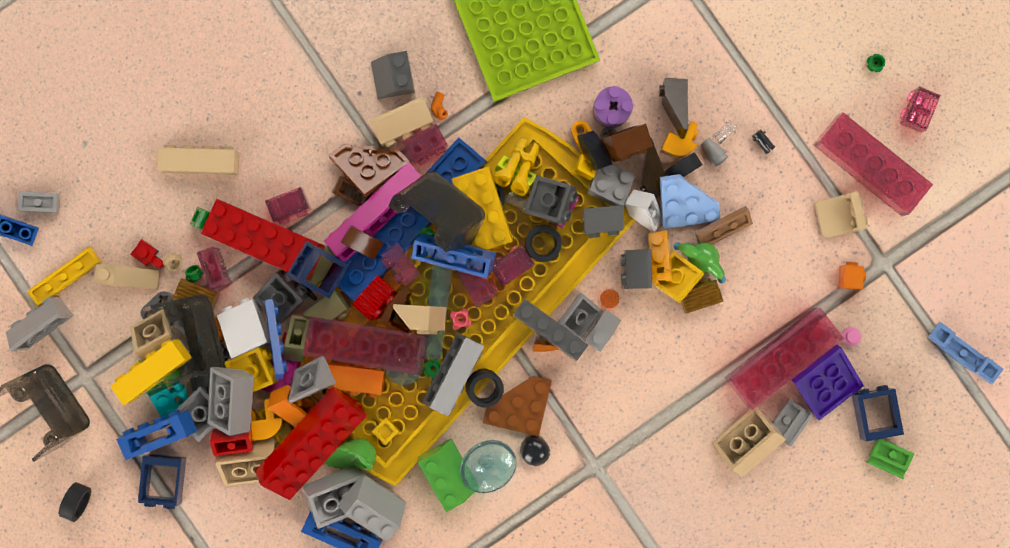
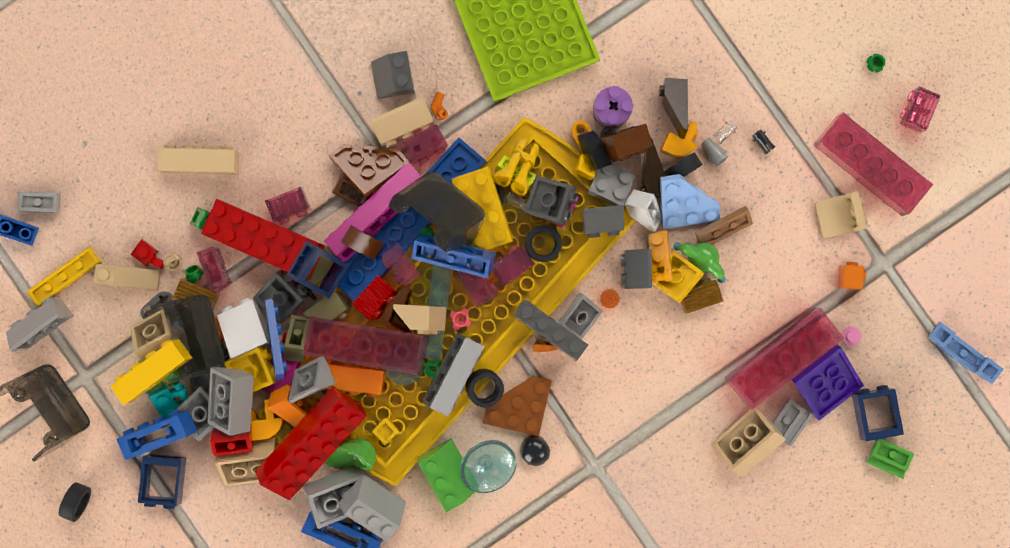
light grey slope [584,309,621,352] -> none

